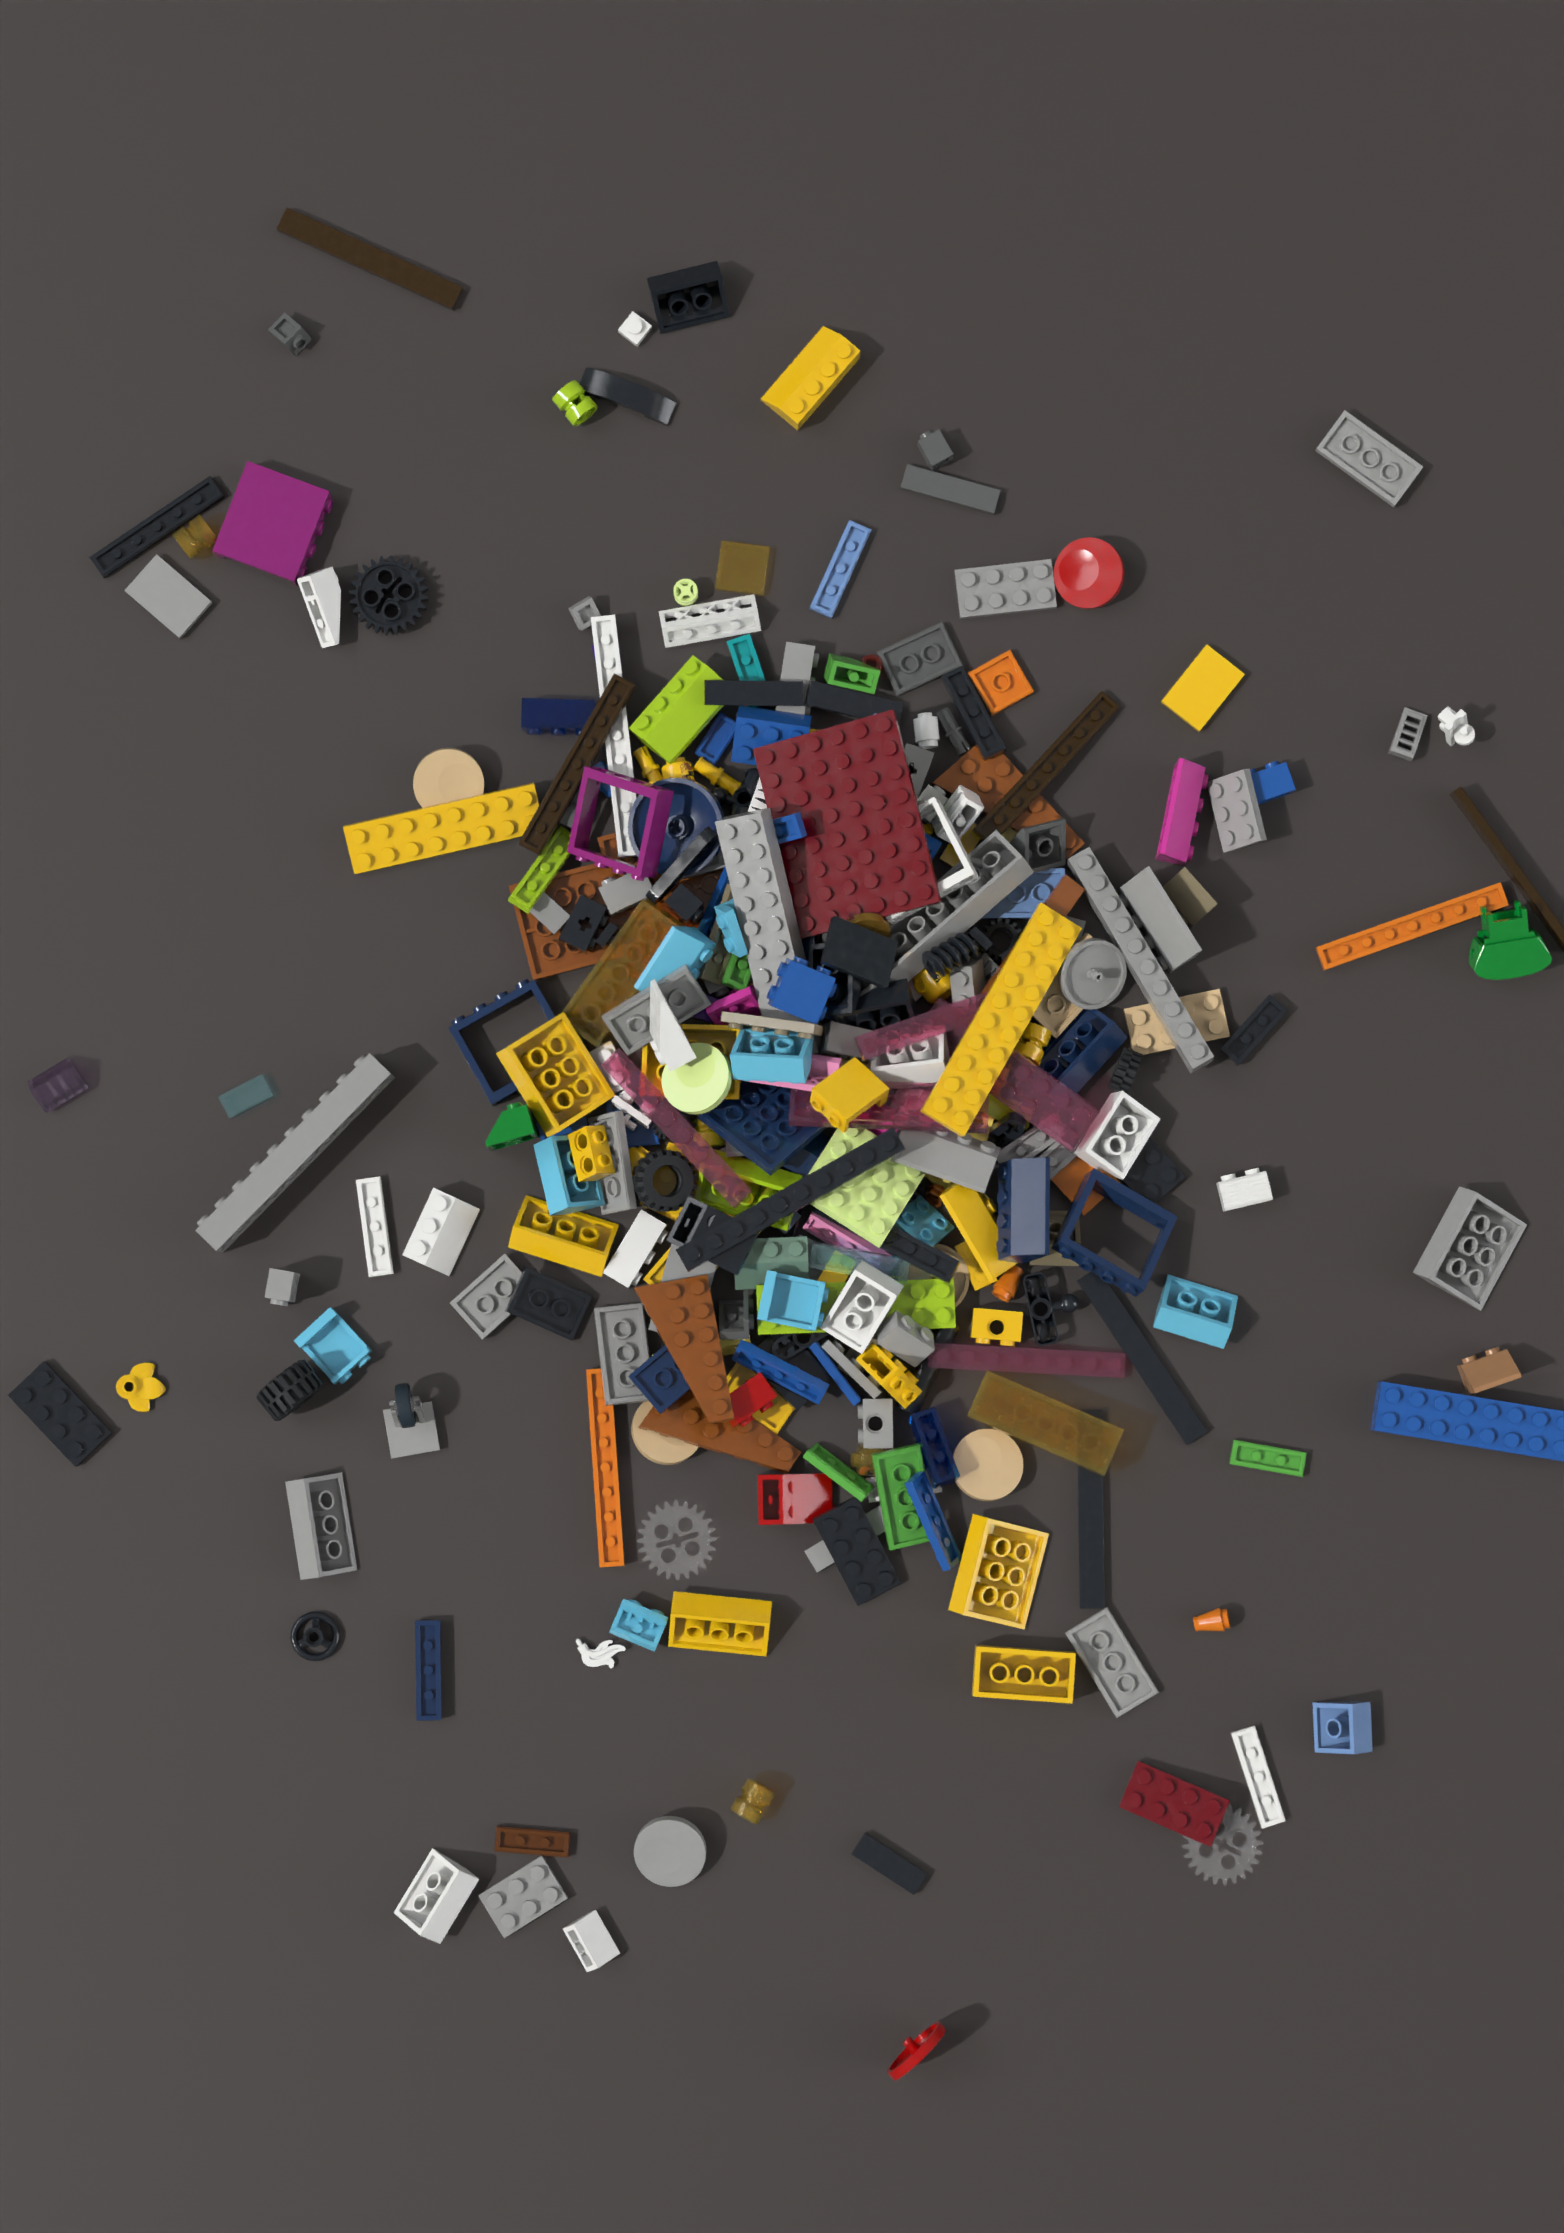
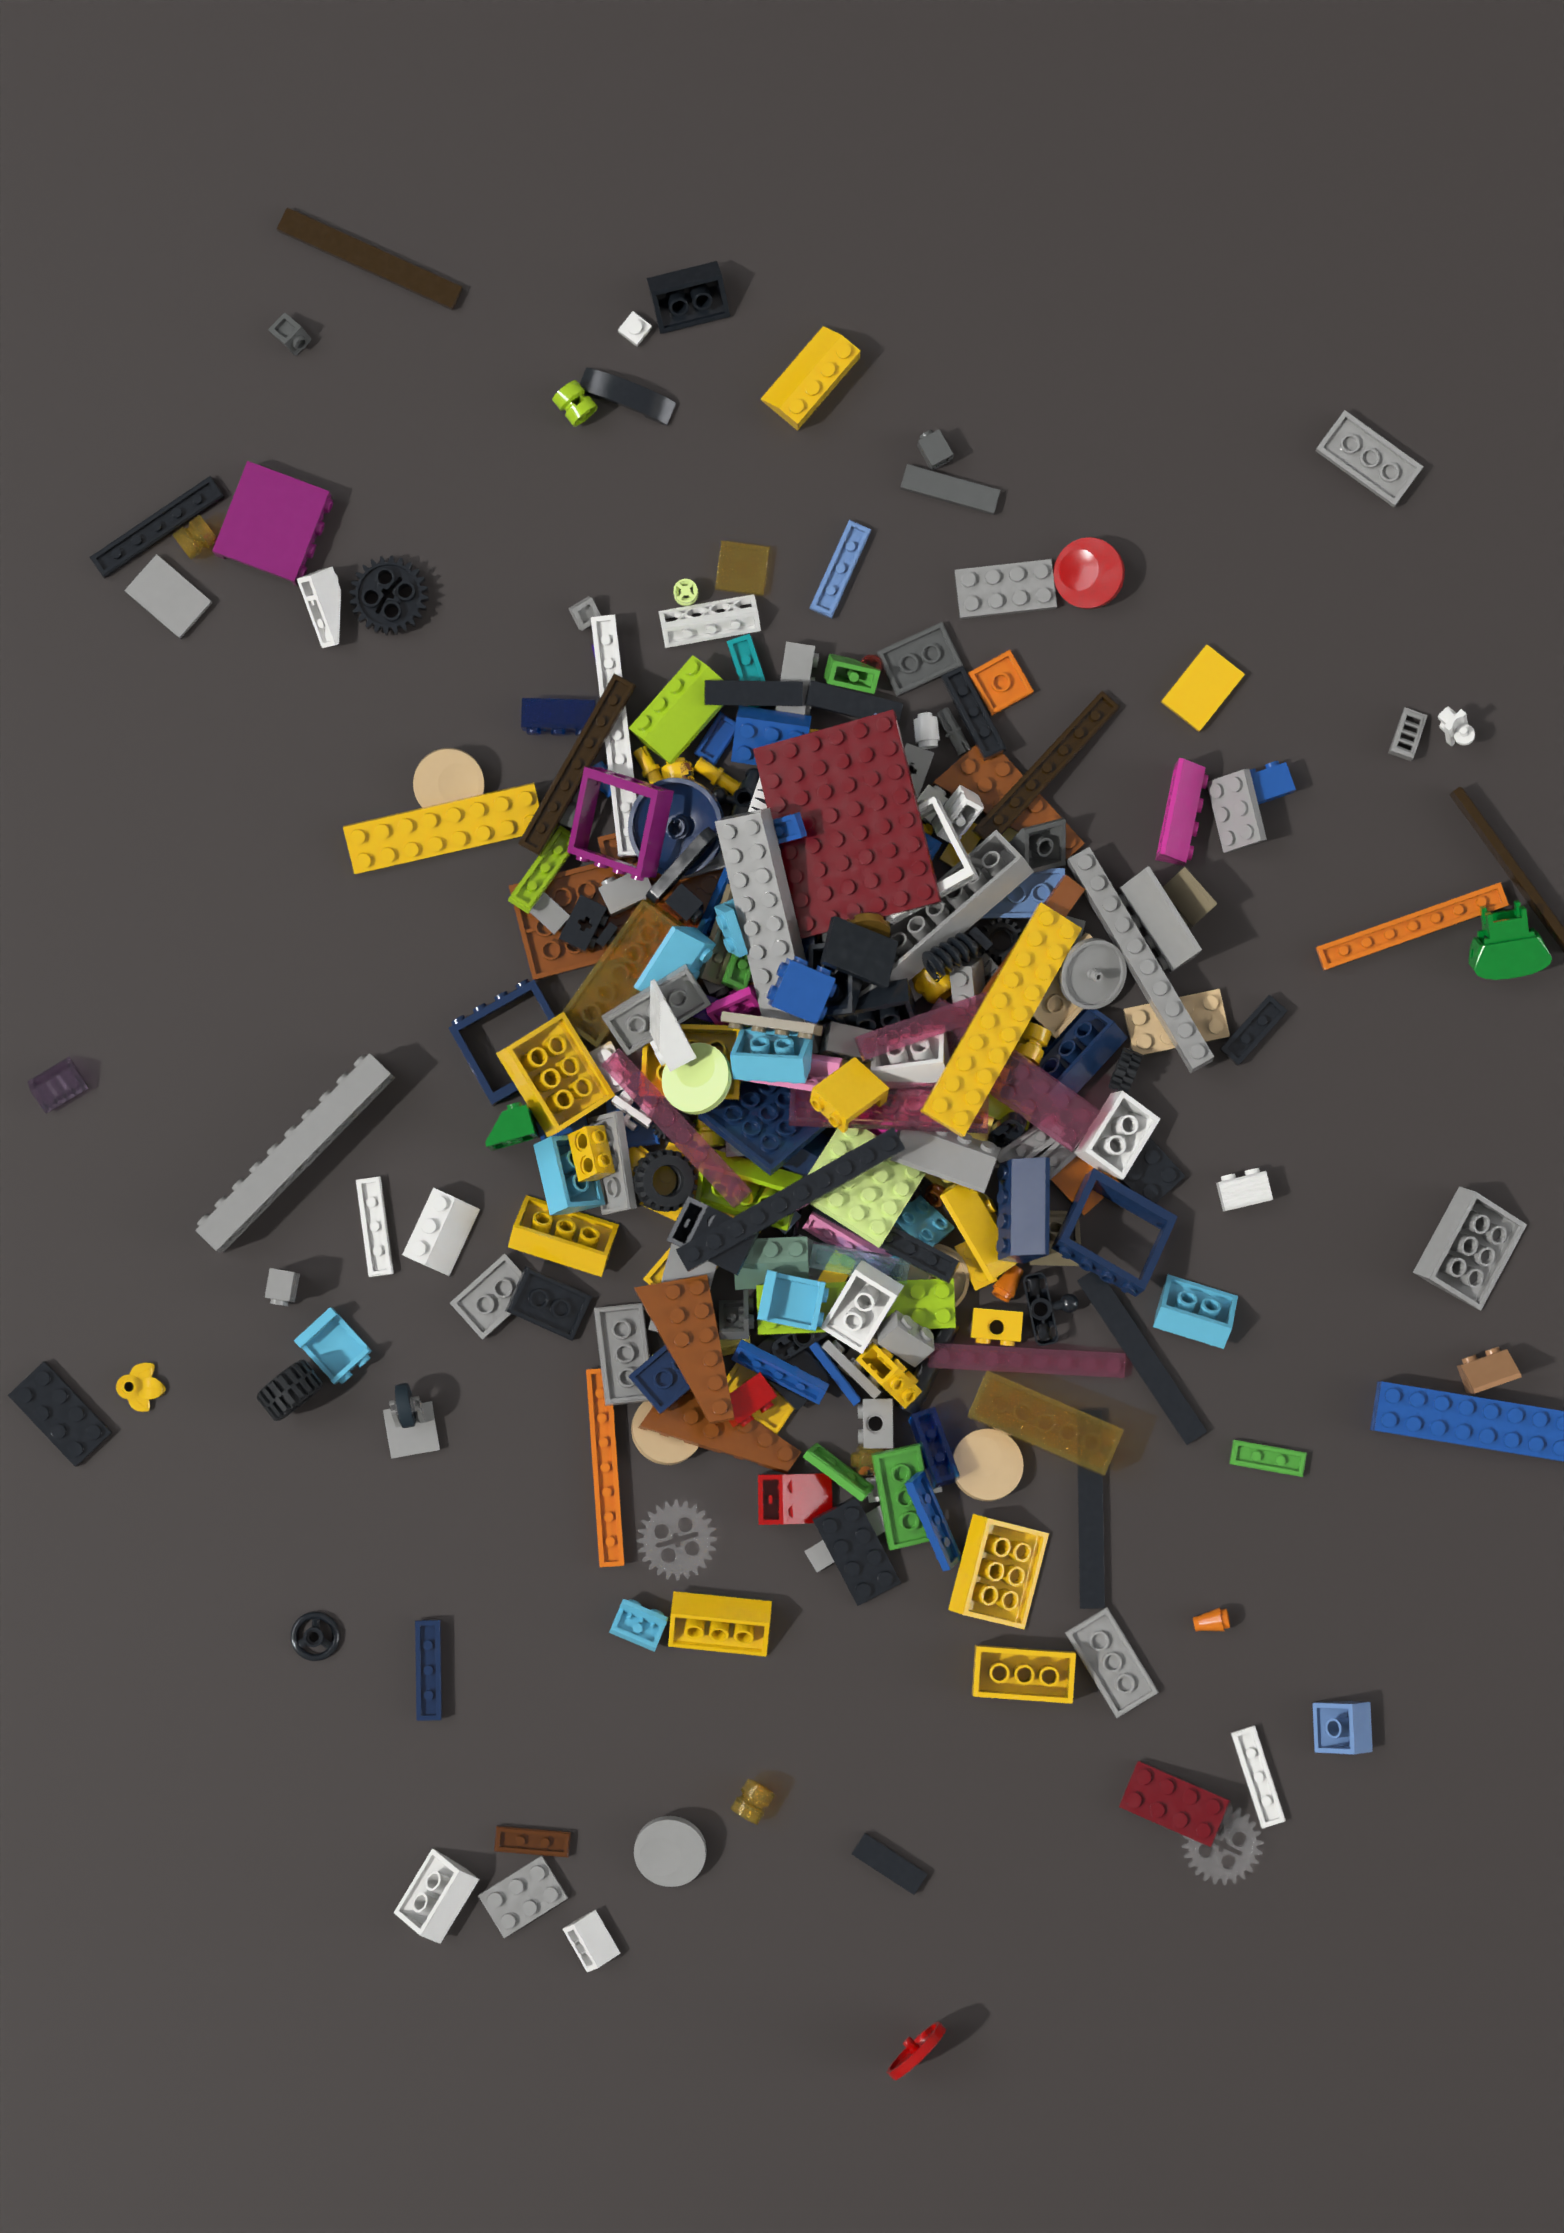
clear light blue tile [218,1074,274,1119] -> none
light grey slope [285,1472,357,1580] -> none
white piece [576,1639,626,1668] -> none
white brick [603,1209,668,1288] -> none

